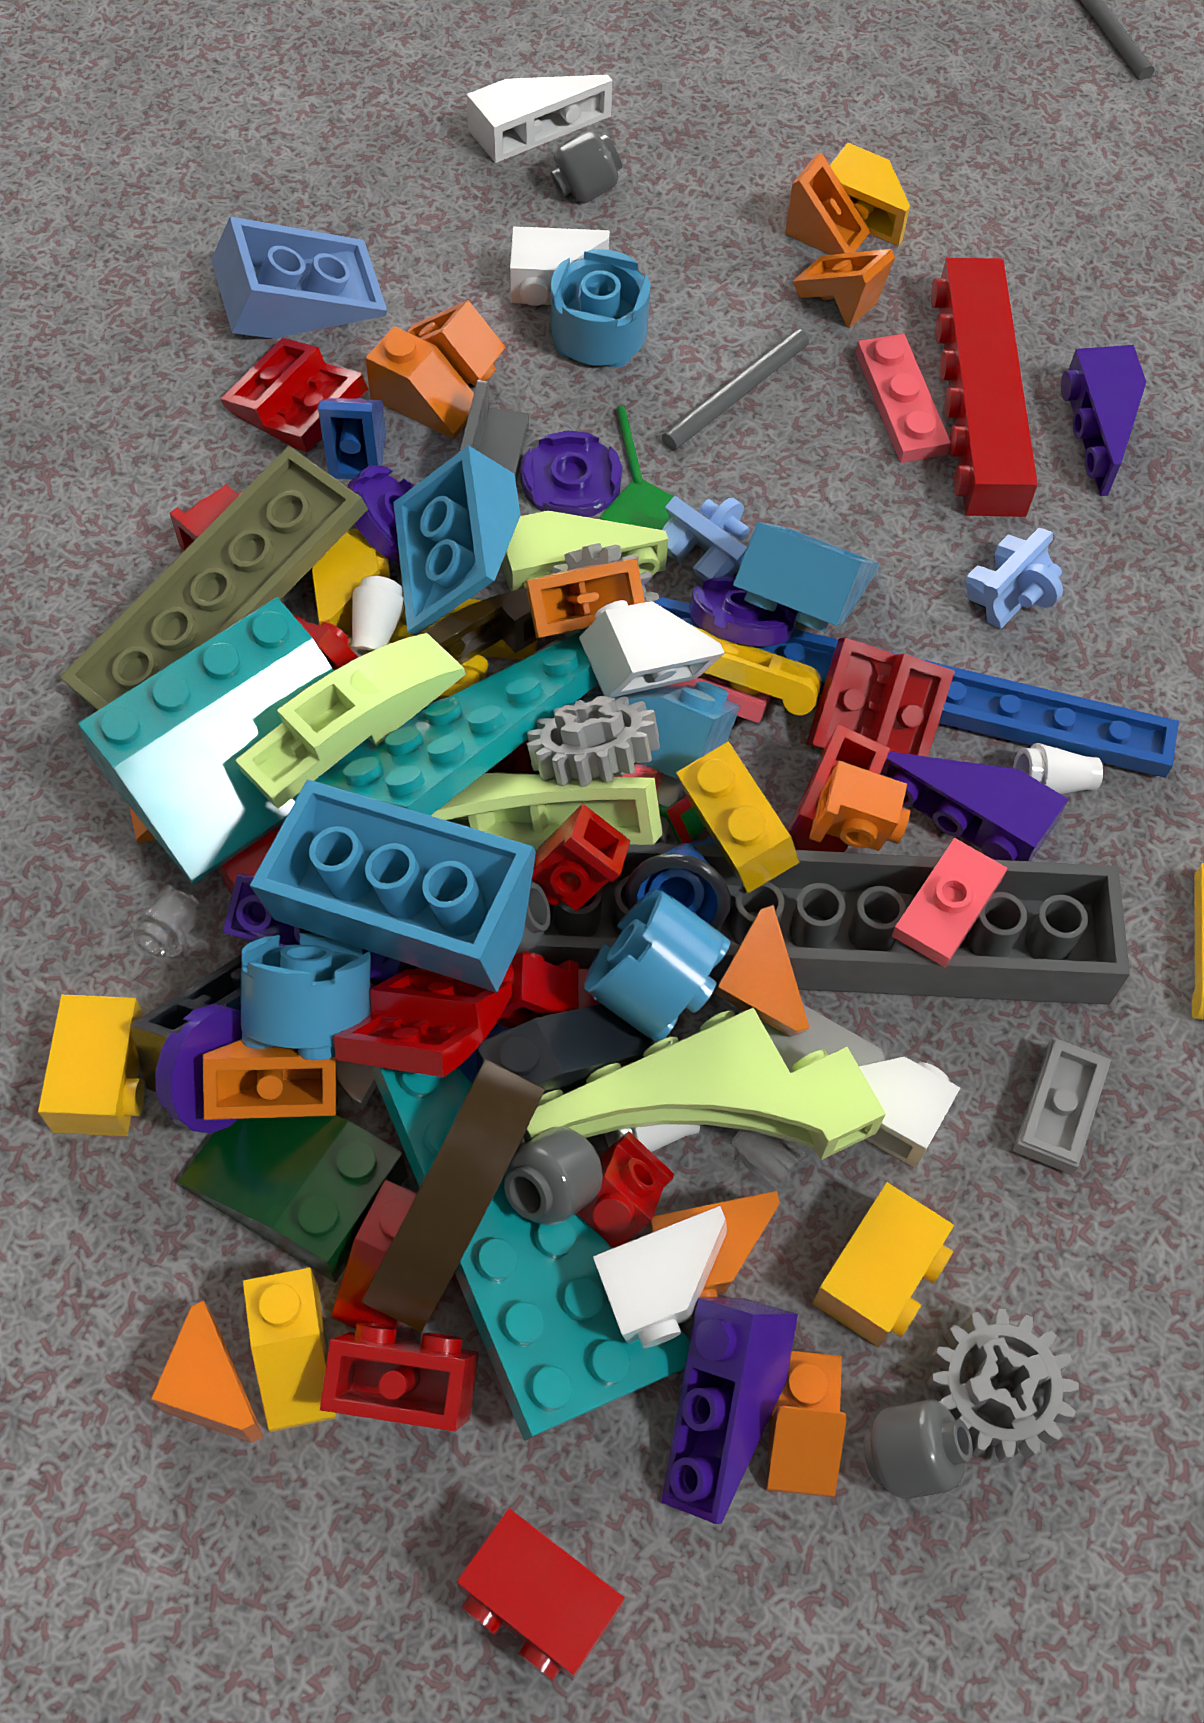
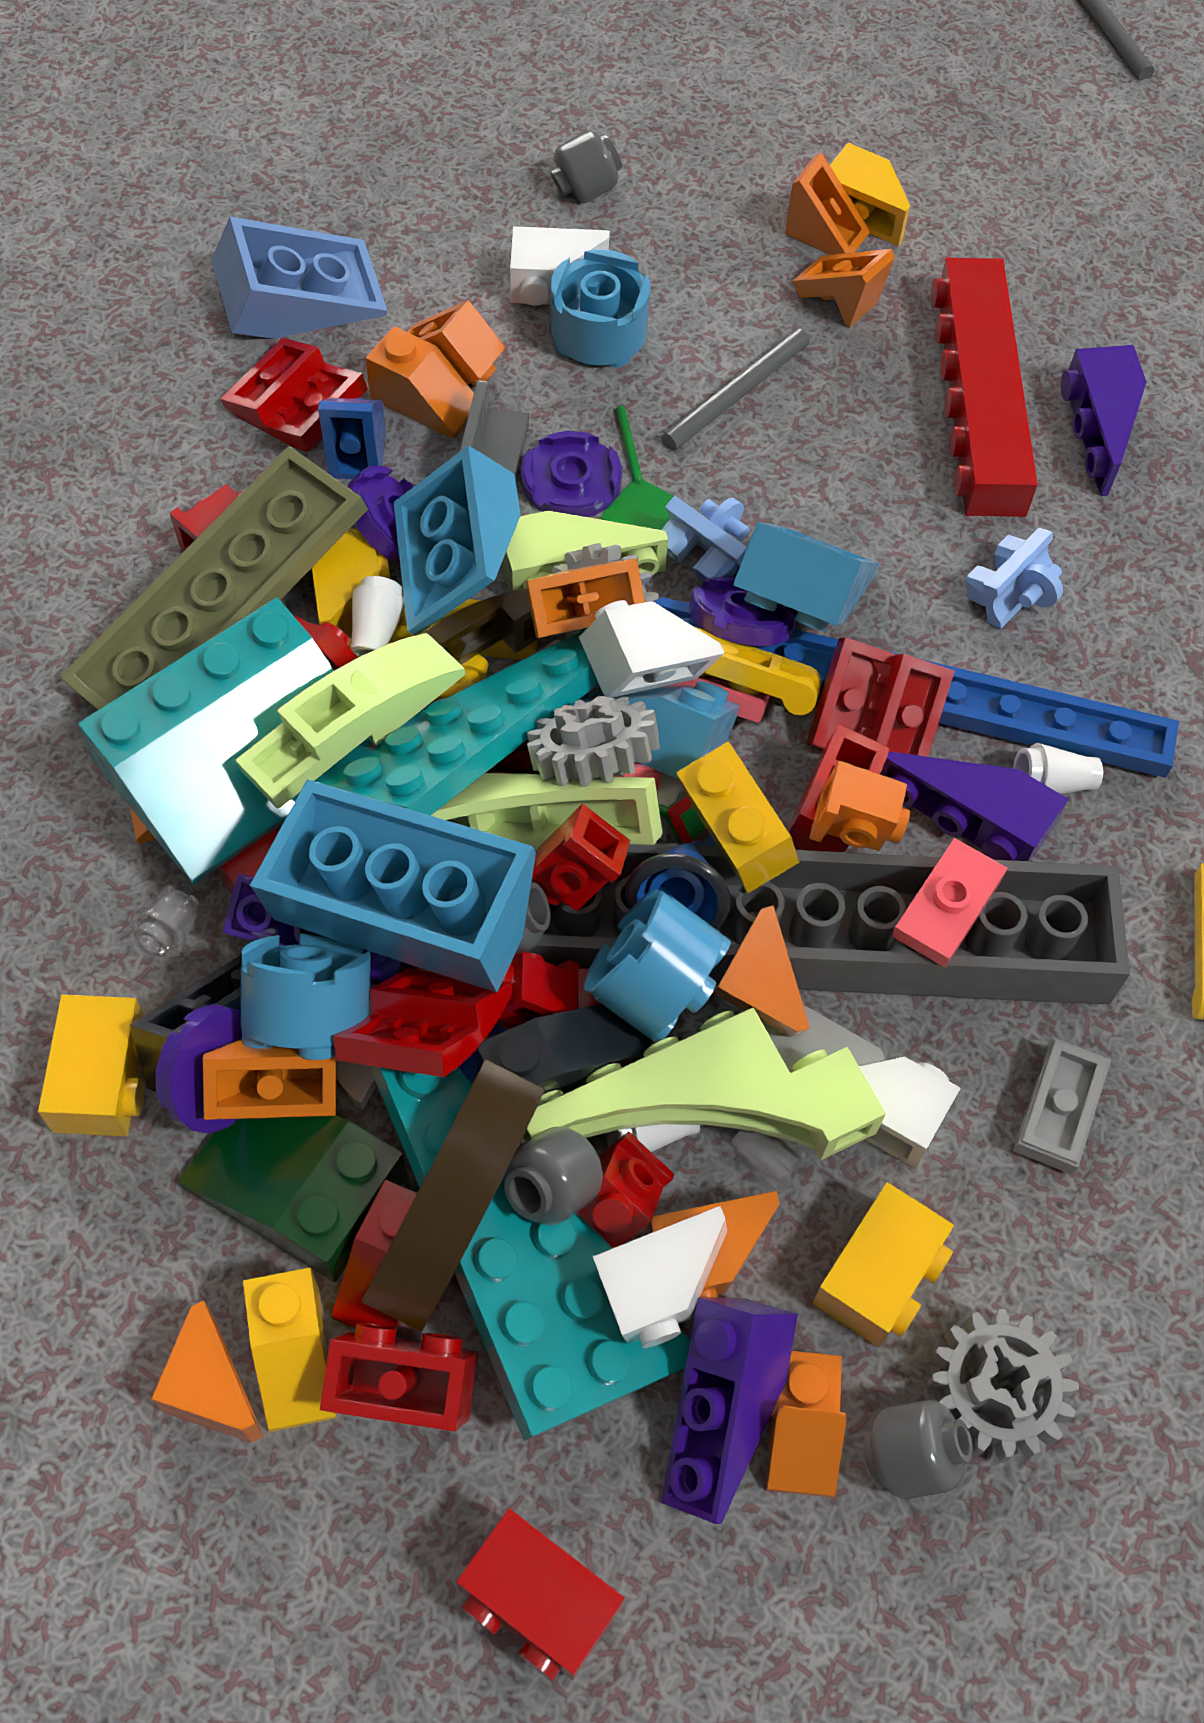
white slope [467,75,613,163] -> none
coral plate [856,334,951,463] -> none

